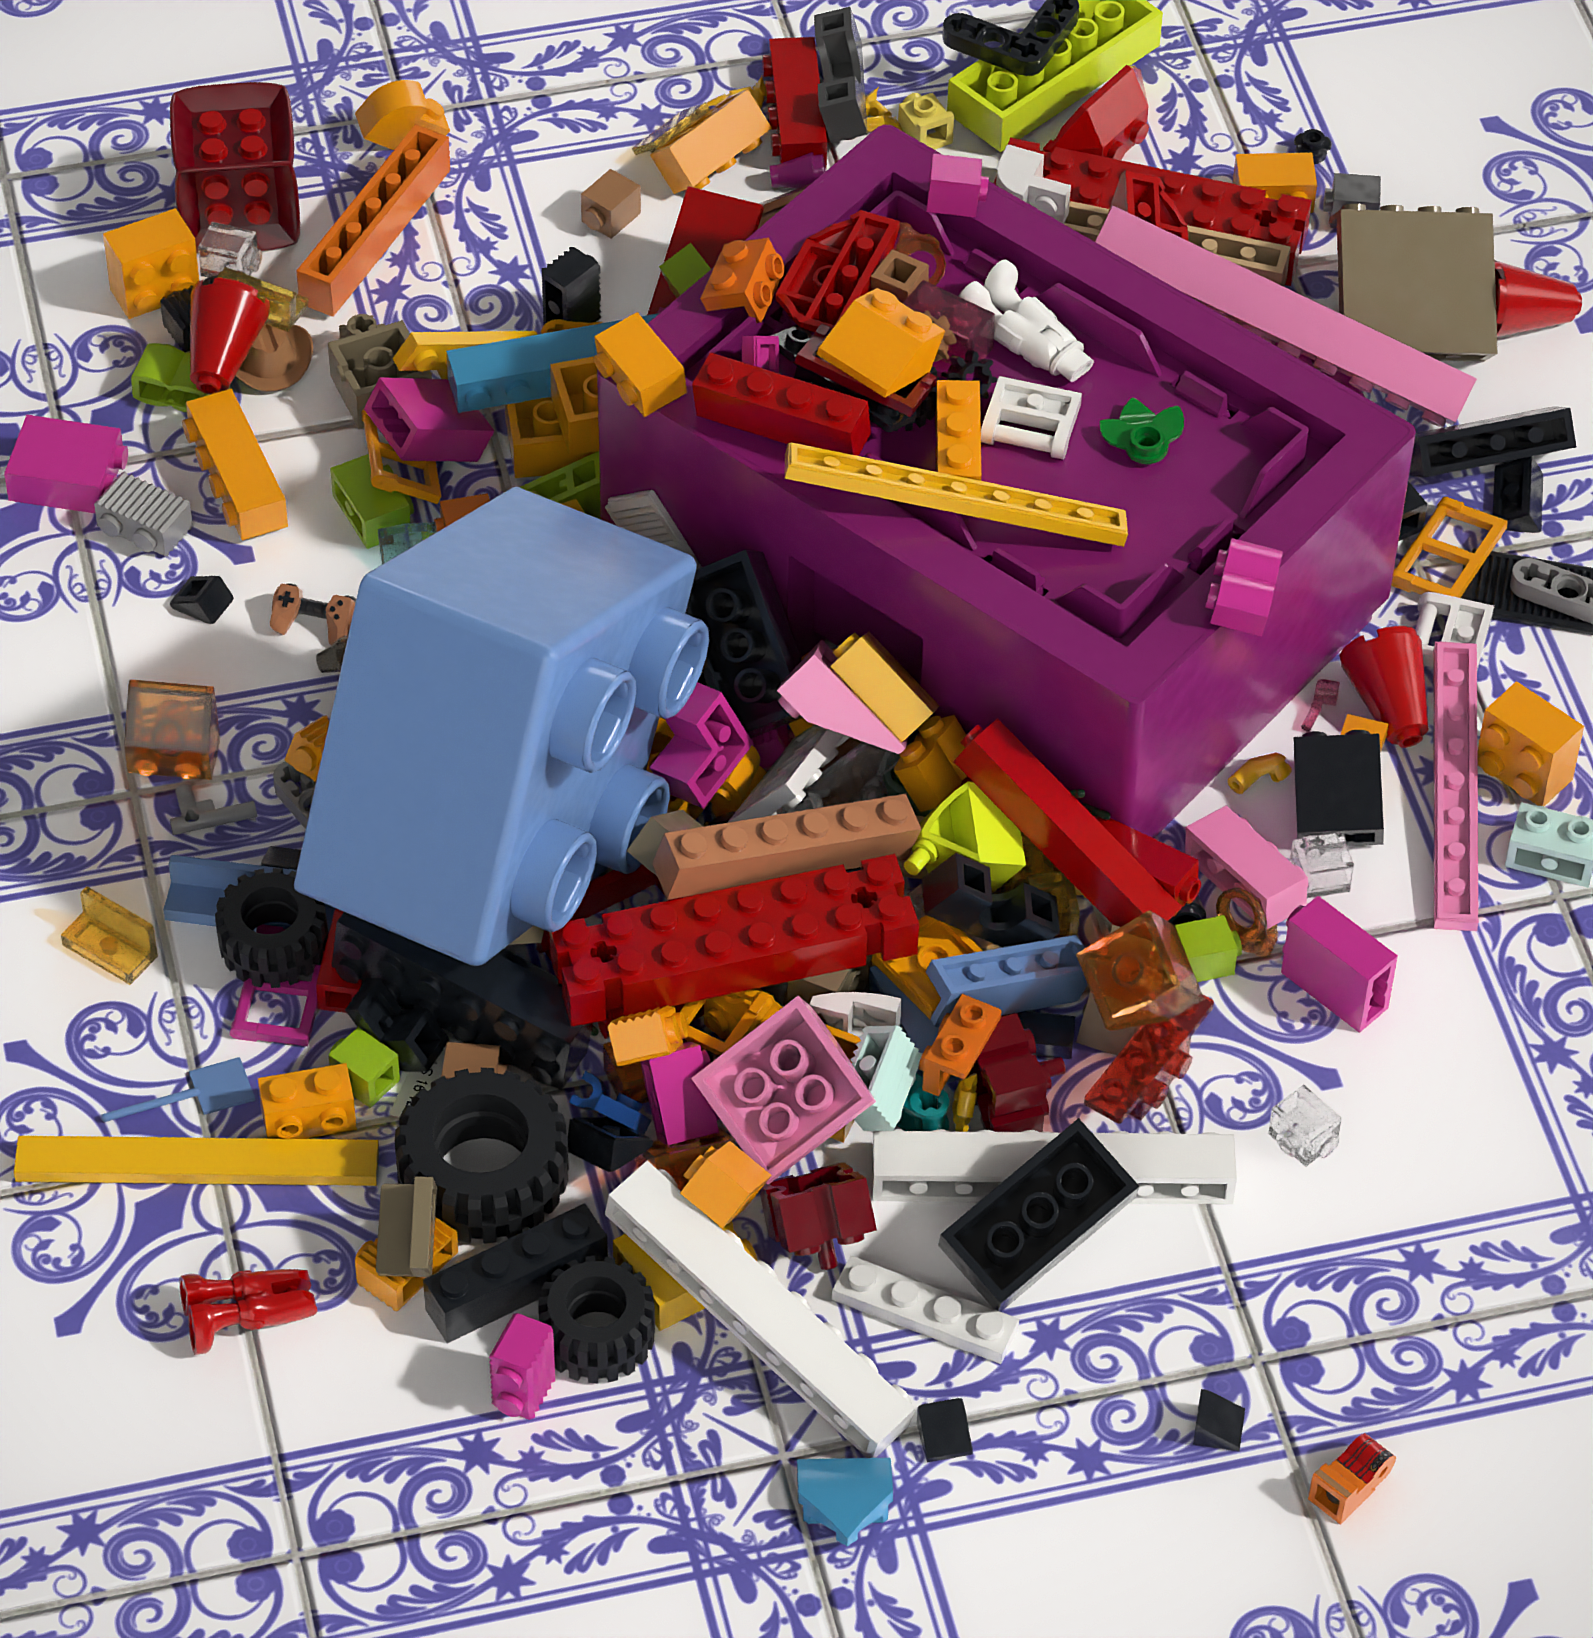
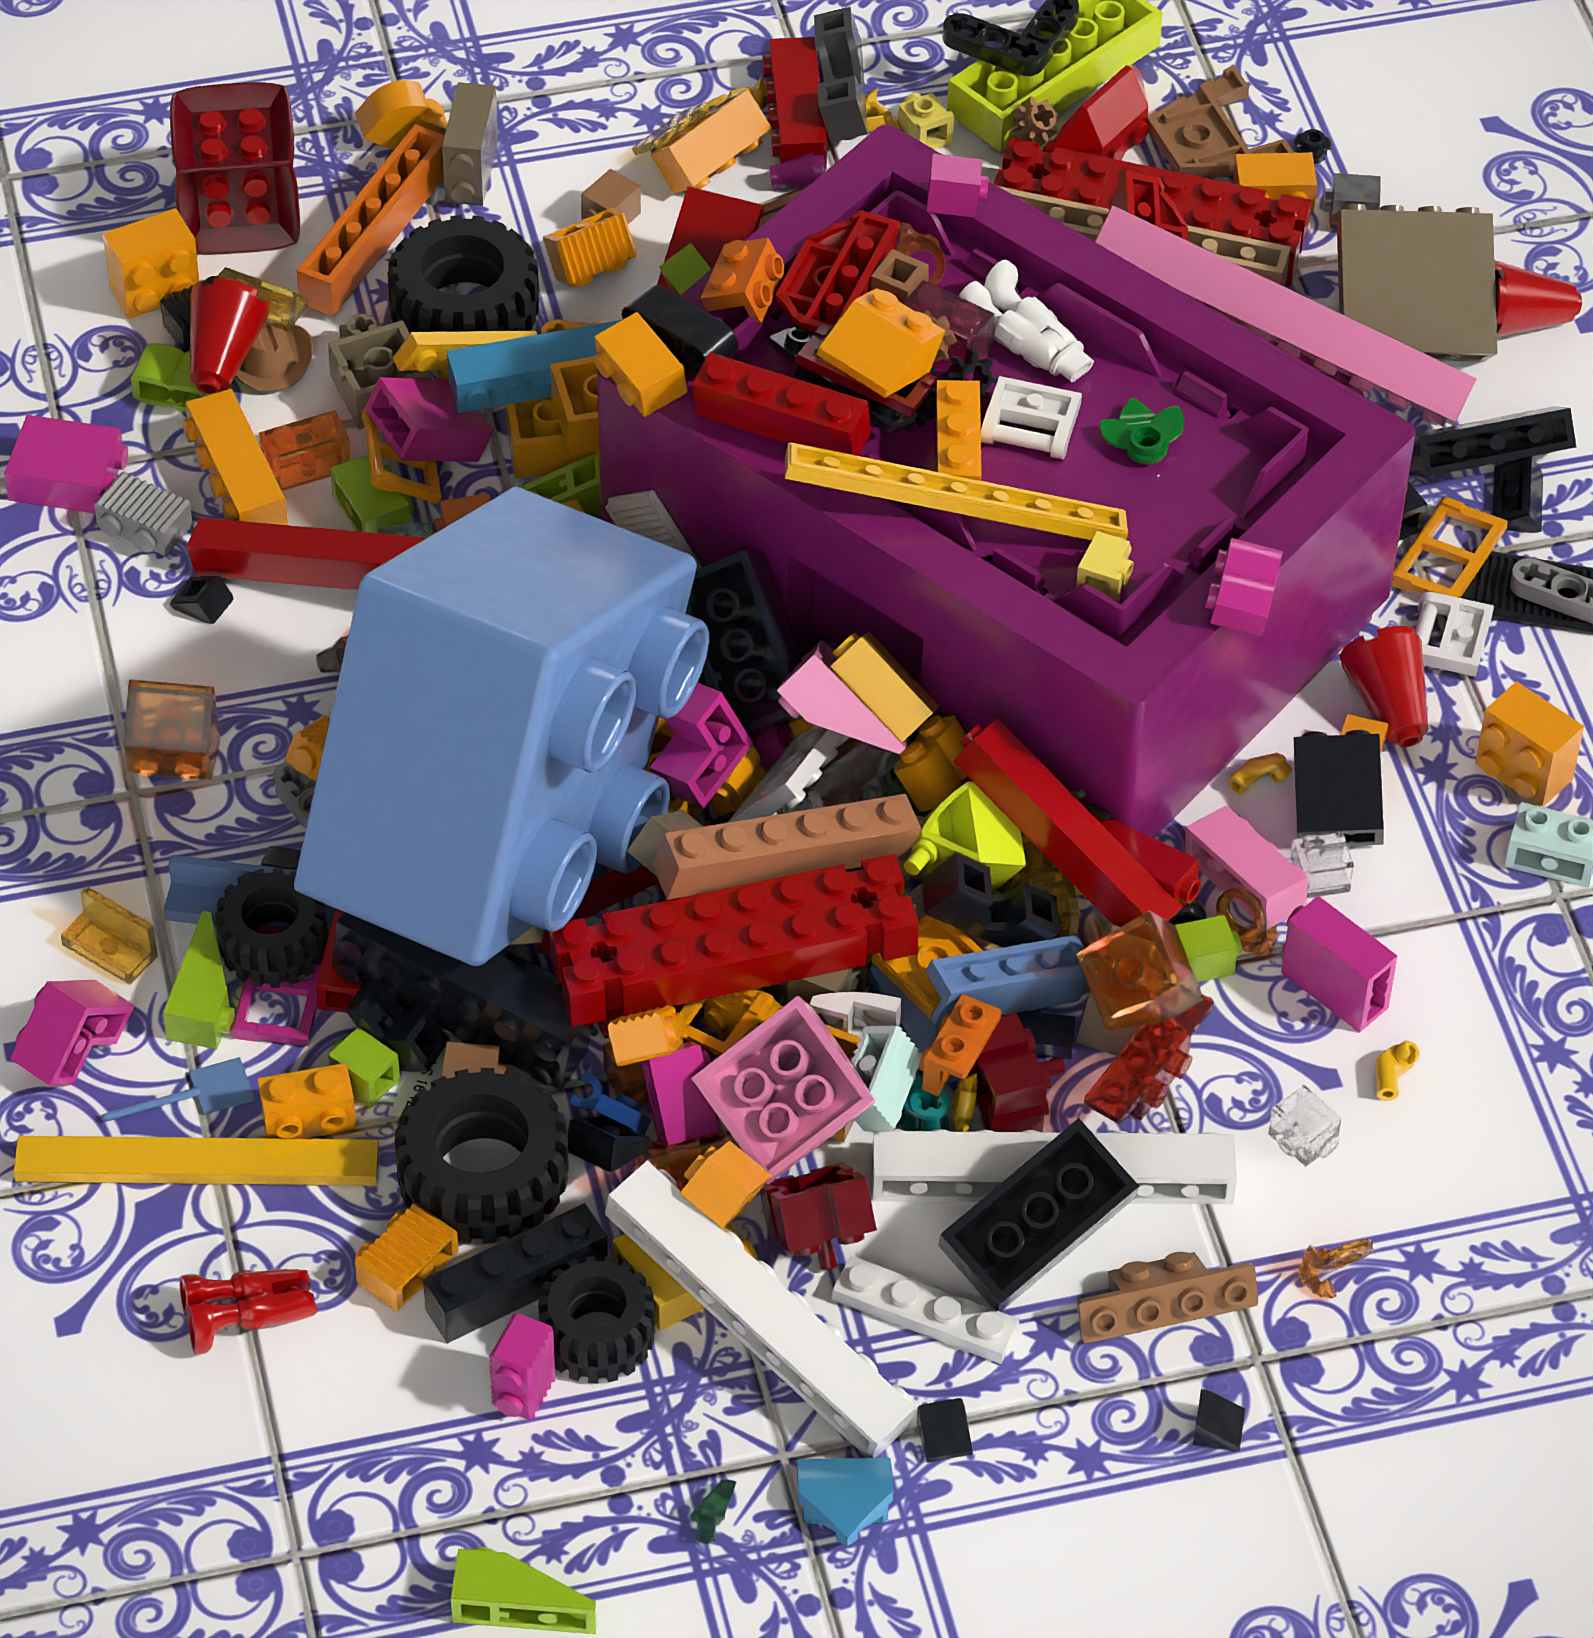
light grey hose [170,784,257,835] -> none
clear brick [198,222,262,284] -> none
nougat piece [270,583,356,646] -> none
dark tan panel [376,1177,437,1277] -> none
black brick [542,247,602,326] -> none
dark pink tile [742,336,779,373] -> none
white brick [996,144,1071,224] -> none
clear pink hand [1301,679,1340,732] -> none
leg [1308,1433,1396,1525] -> none
bright pink tile [1433,641,1479,931] -> none
none -> dark pink brick [10,979,135,1086]
none -> lime slope [163,911,235,1050]
none -> red brick [186,518,428,590]
none -> clear orange brick [259,410,351,491]
none -> black tyre [387,215,539,333]
none -> dark tan brick [442,82,498,206]
none -> lime slope [451,1547,597,1634]
none -> light orange brick [543,208,637,287]
none -> black beam [621,285,739,373]
none -> clear green bar [689,1480,737,1544]
none -> medium nougat gear [1011,97,1059,147]
none -> light yellow brick [1076,531,1134,603]
none -> medium nougat bracket [1077,1252,1258,1344]
none -> medium nougat wing [1147,65,1294,177]
none -> clear orange piece [1298,1239,1374,1299]
none -> yellow arm [1375,1040,1420,1101]

